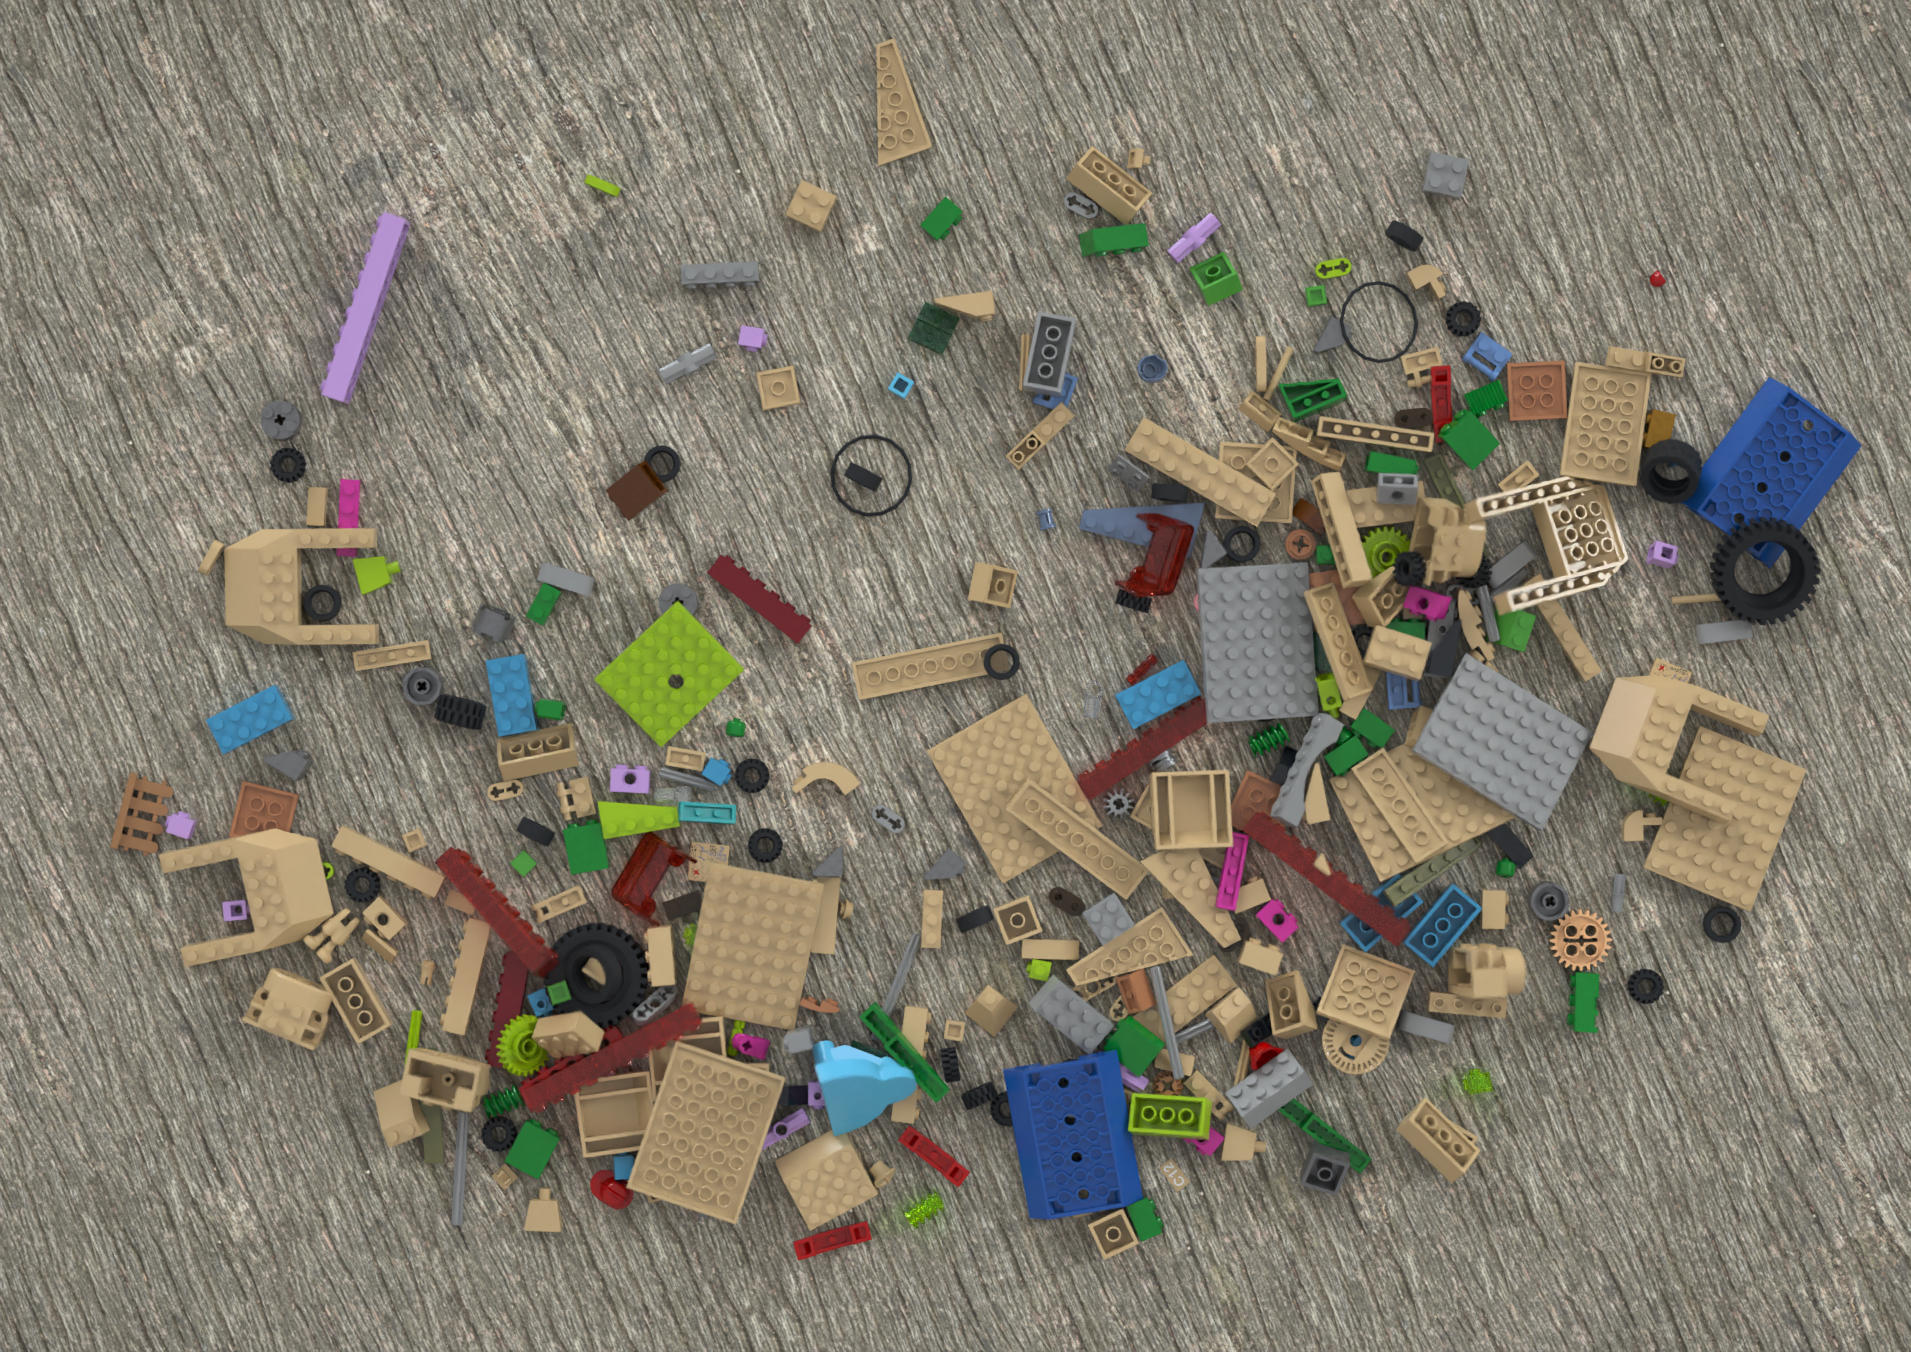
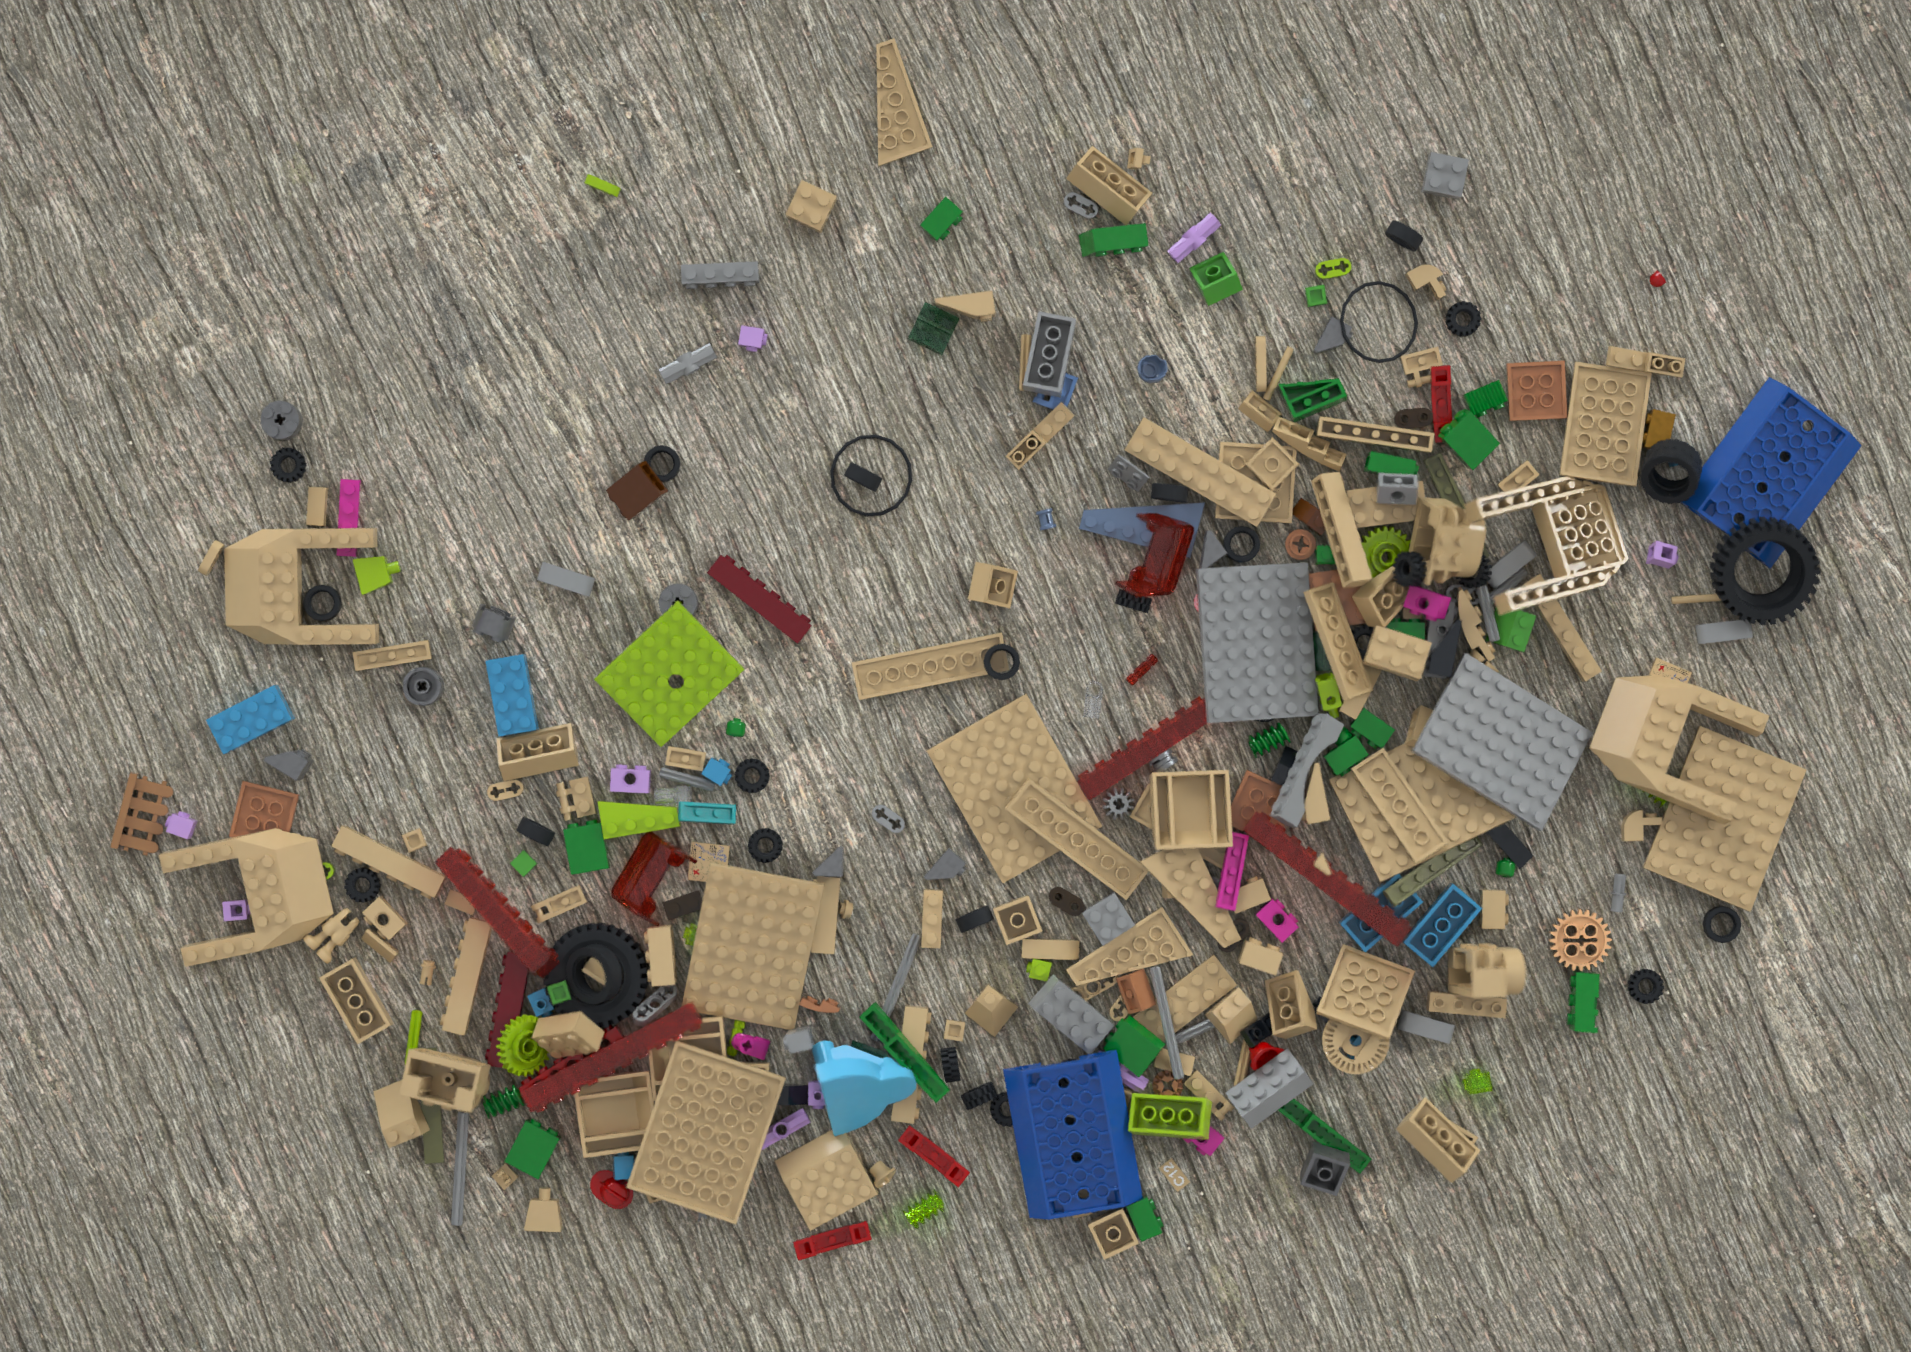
tan brick [242,968,334,1050] -> none
lavender brick [320,212,411,404] -> none
black tyre [434,694,487,730] -> none
black tyre [481,1116,517,1152] -> none
green brick [526,583,563,626] -> none
green brick [535,698,566,721] -> none
tan plate [756,366,801,411] -> none
tan arch [791,762,861,795] -> none
medium azure brick [888,372,914,400] -> none
dark azure brick [1115,660,1201,729] -> none
tan torso [1220,1122,1266,1161] -> none
medium blue plate [1385,671,1423,710] -> none
medium blue plate [1461,332,1513,382] -> none
flat silver brick [1528,881,1569,921] -> none

